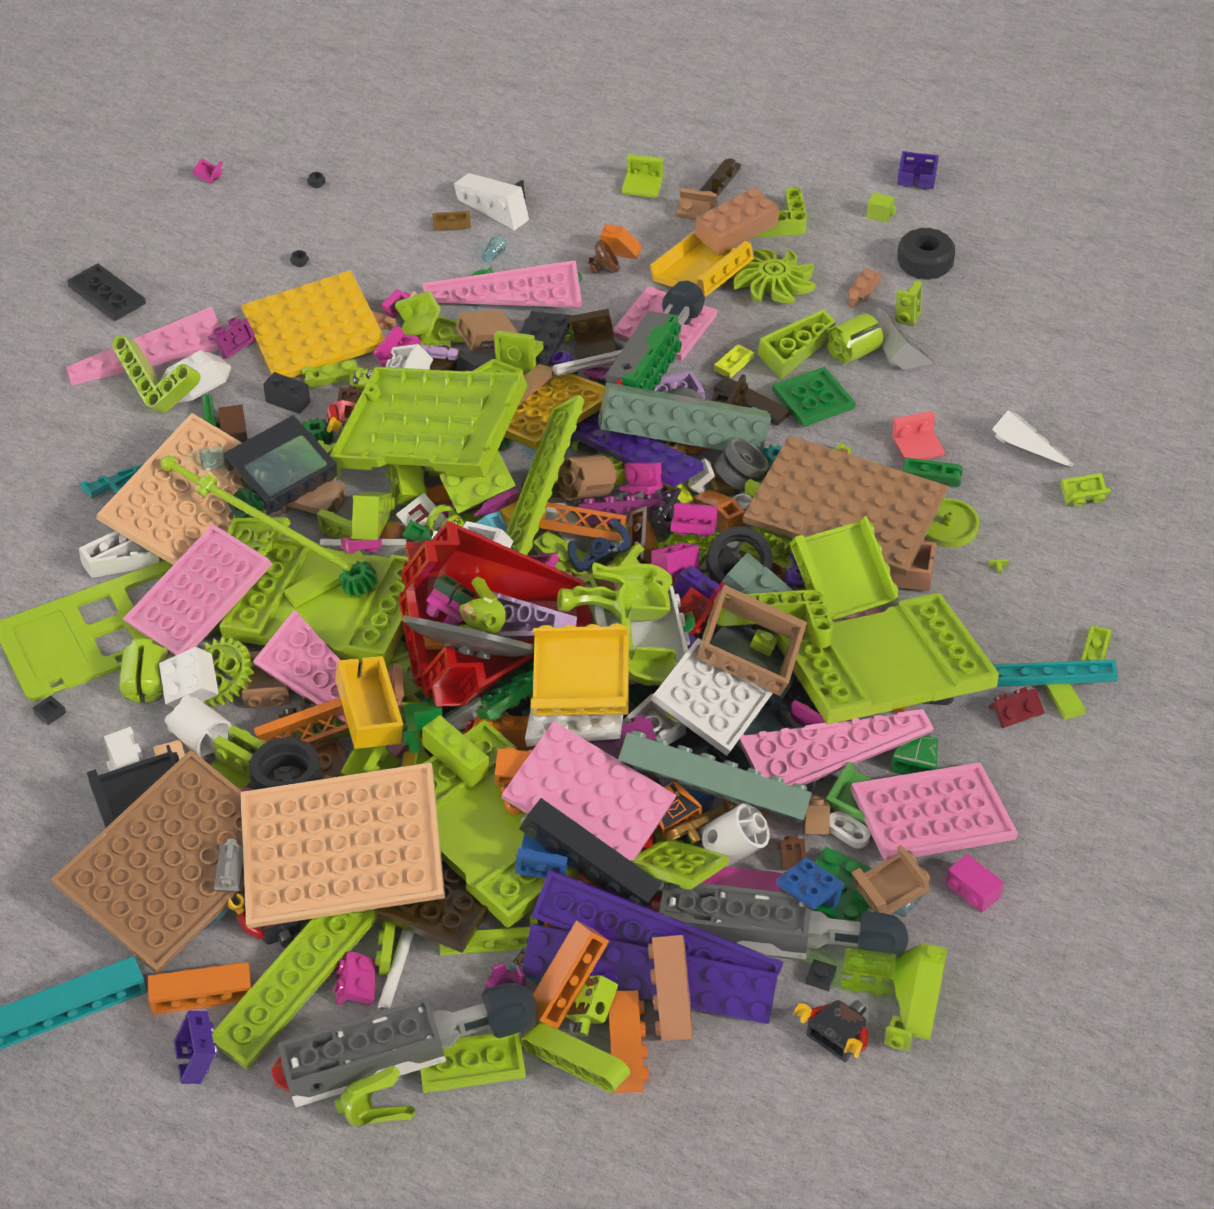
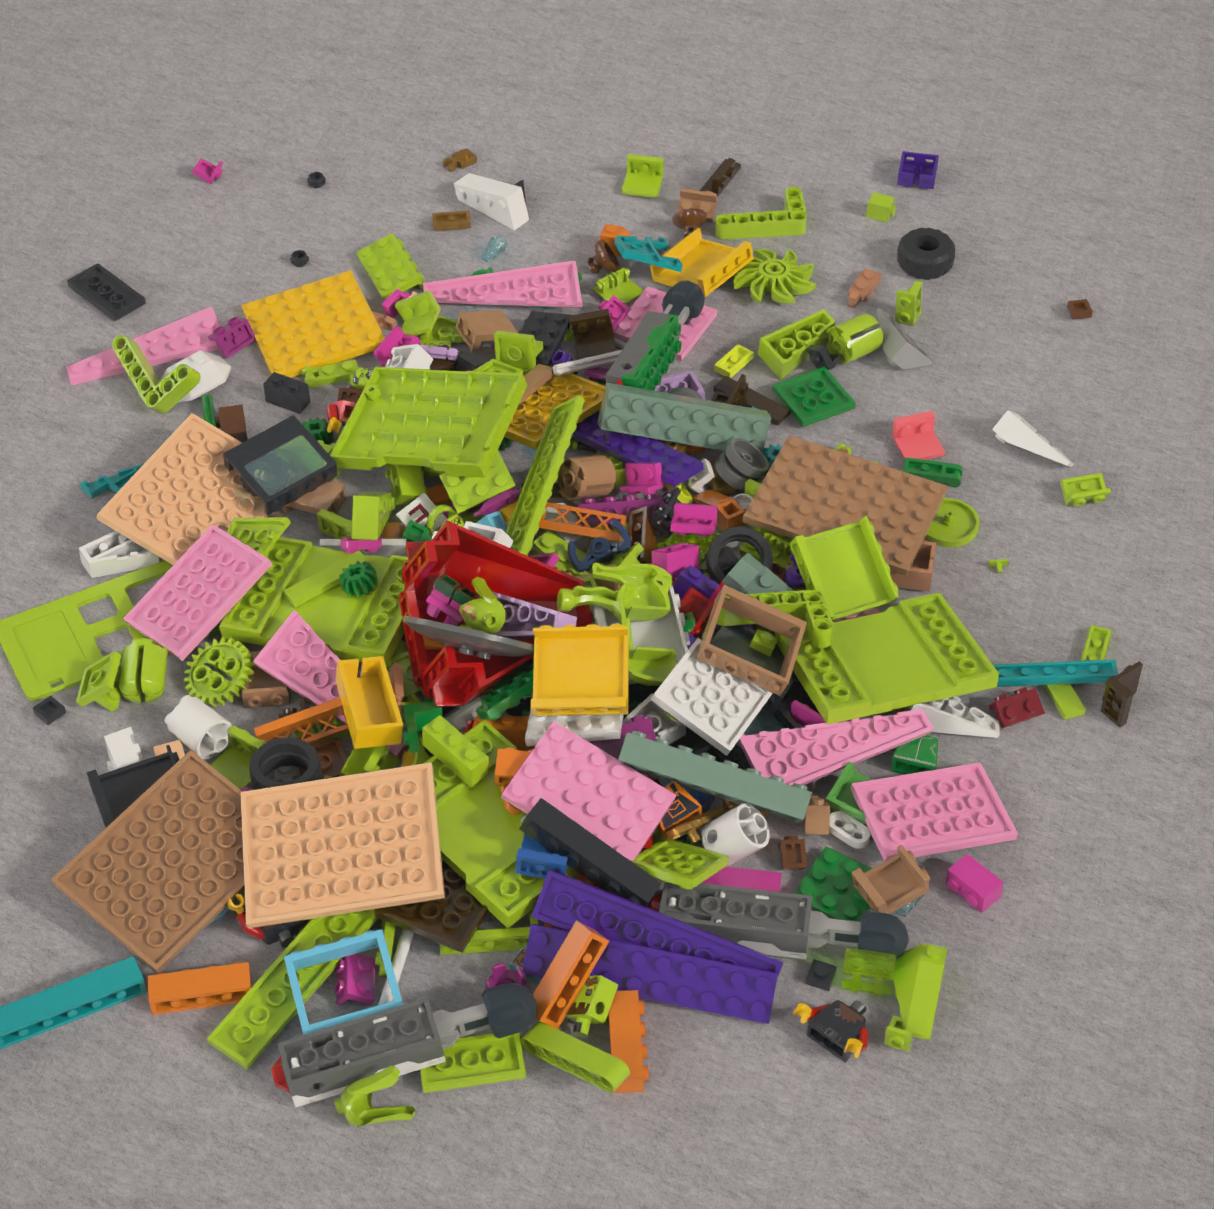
white brick [159,647,219,708] -> none
lime bar [161,455,353,571] -> none
dark purple piece [173,1011,217,1084] -> none
clear light blue plate [199,445,225,470] -> none
lime bracket [213,735,254,778] -> none
light grey hinge [214,839,243,892] -> none
dark green brick [227,488,265,518] -> none
nougat brick [648,935,694,1041] -> none
nougat piece [695,187,779,255] -> none
blue bracket [776,857,844,909] -> none
none -> lime bracket [76,651,121,712]
none -> medium azure window [284,929,403,1035]
none -> lime bracket [356,233,425,301]
none -> pearl gold plate [443,148,477,172]
none -> lime hinge [591,268,644,304]
none -> dark pink bracket [598,295,631,332]
none -> teal wing [614,235,683,272]
none -> reddish brown hair [672,208,707,238]
none -> black bracket [806,345,841,370]
none -> white wedge [904,696,1000,738]
none -> reddish brown plate [1067,299,1093,320]
none -> dark brown bracket [1100,661,1143,728]

